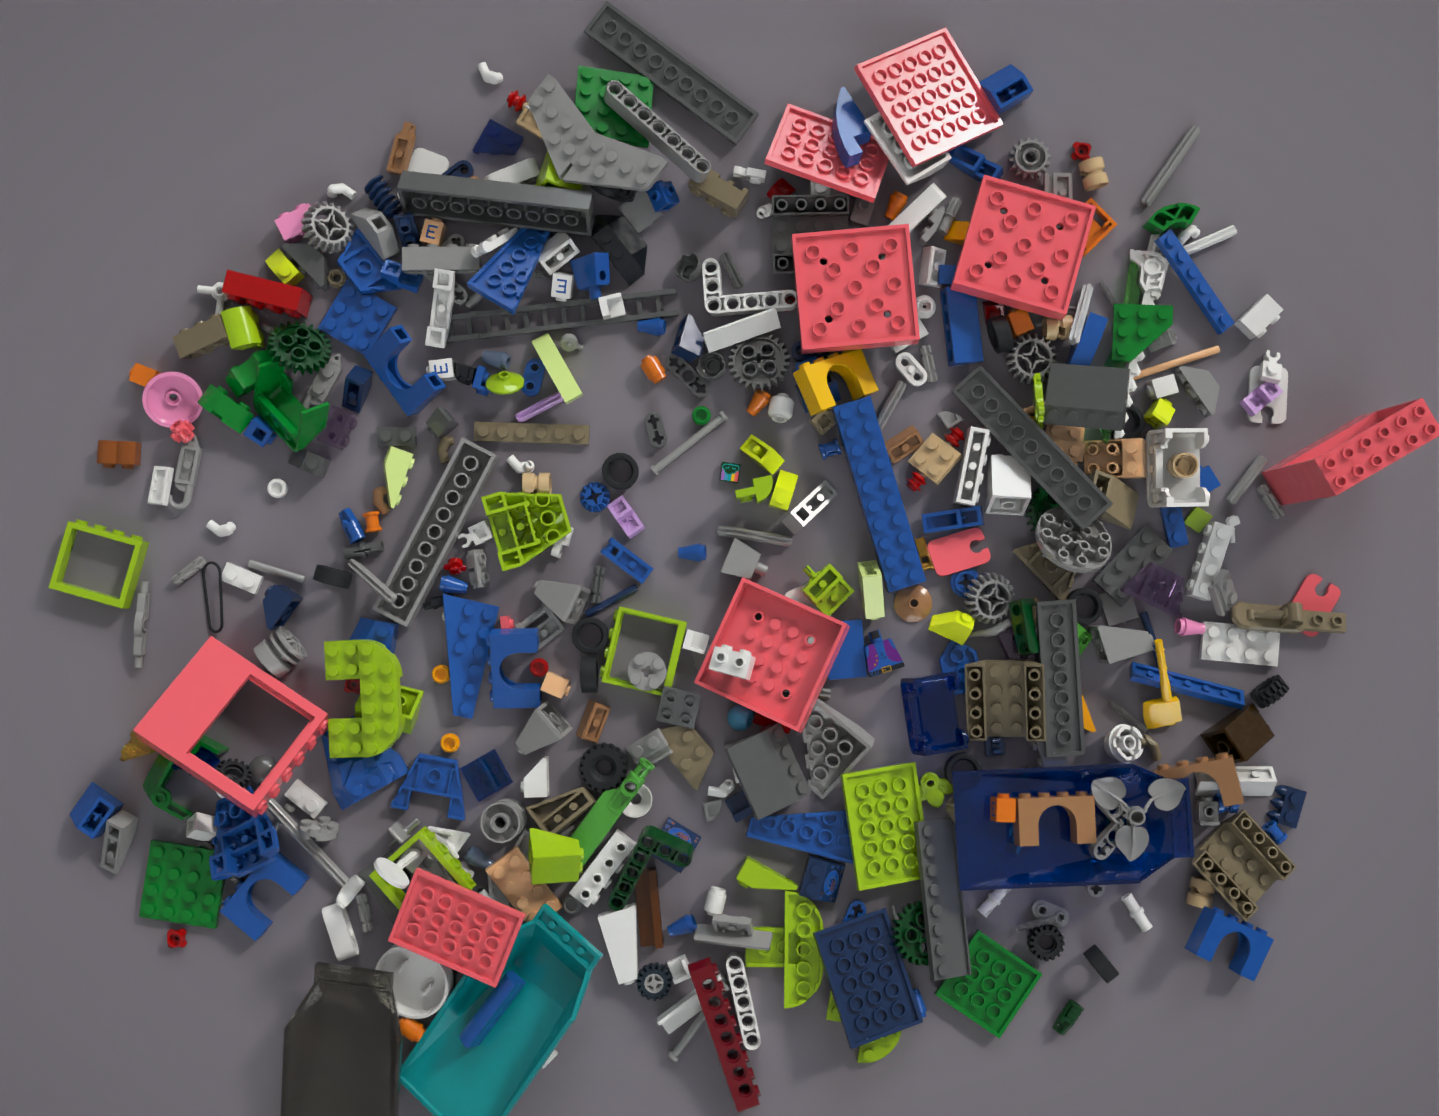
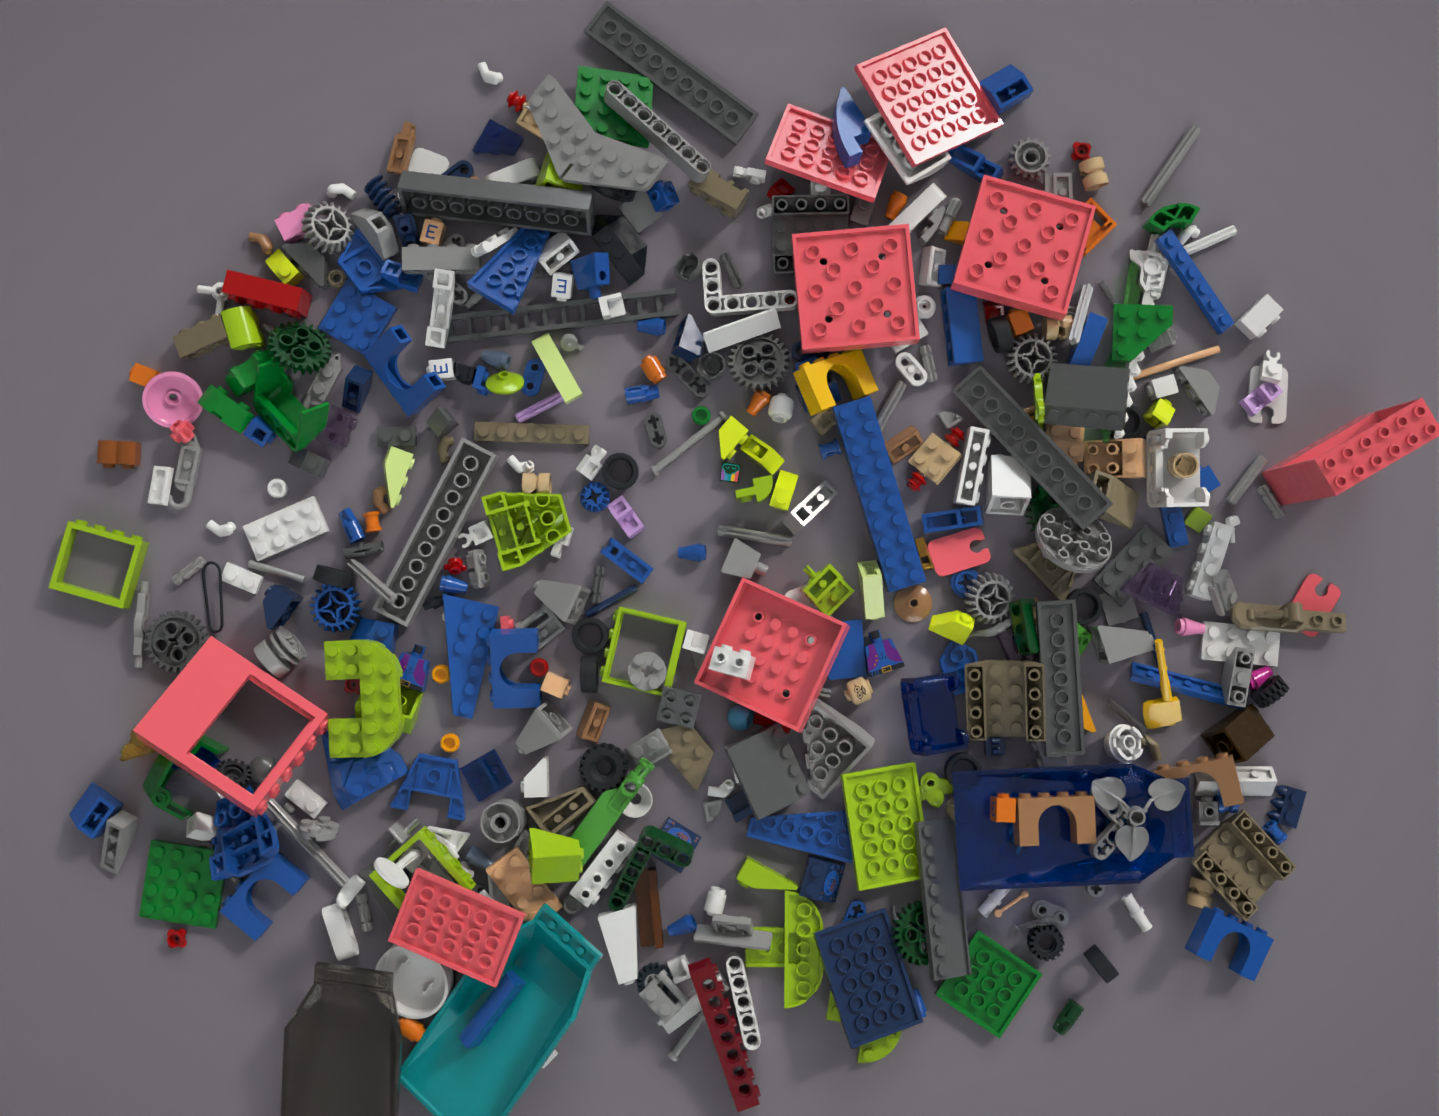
none -> dark grey gear [144,610,209,673]
none -> white plate [243,496,330,562]
none -> medium nougat arm [248,232,273,255]
none -> blue gear [309,584,363,633]
none -> torso [398,644,431,692]
none -> white plate [576,445,607,481]
none -> blue hinge [624,385,660,405]
none -> light grey plate [639,969,691,1024]
none -> neon yellow slope [719,416,749,461]
none -> tan head [844,677,874,705]
none -> light nougat hinge [994,891,1029,917]
none -> light grey slope [1221,647,1255,707]
none -> dark pink cone [1249,666,1273,690]

